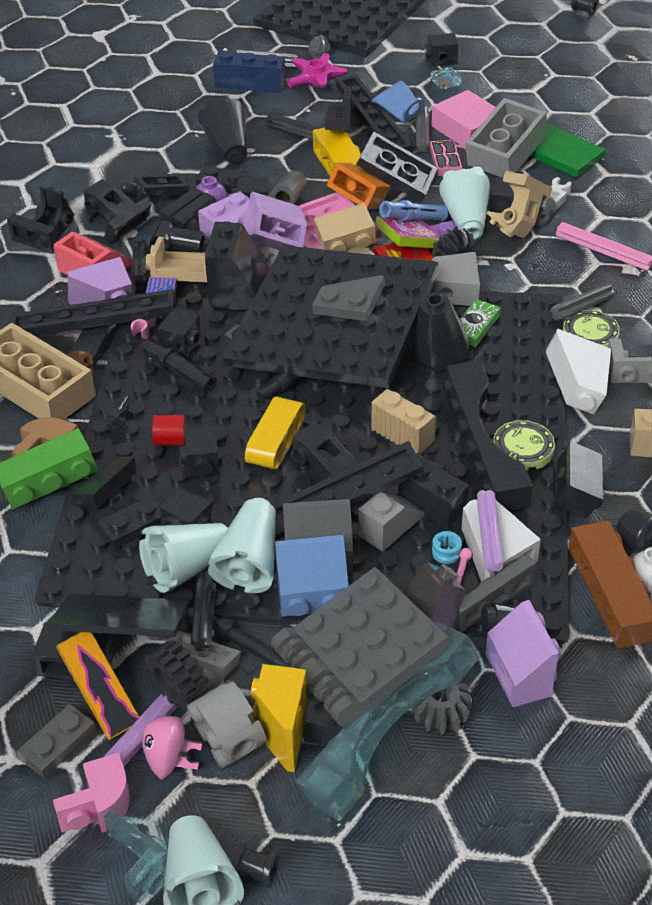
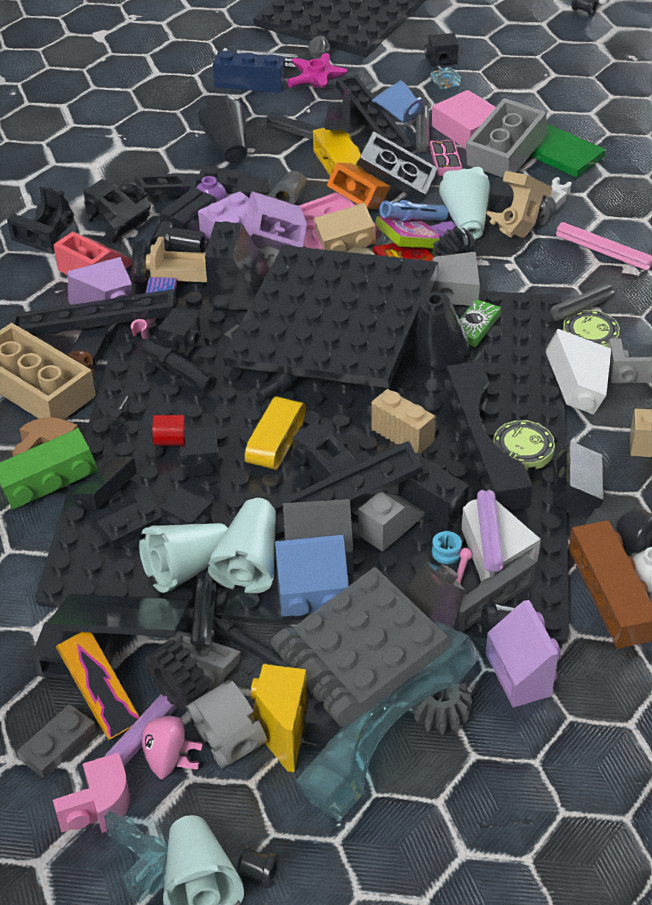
dark grey wing [312,275,385,321] -> none

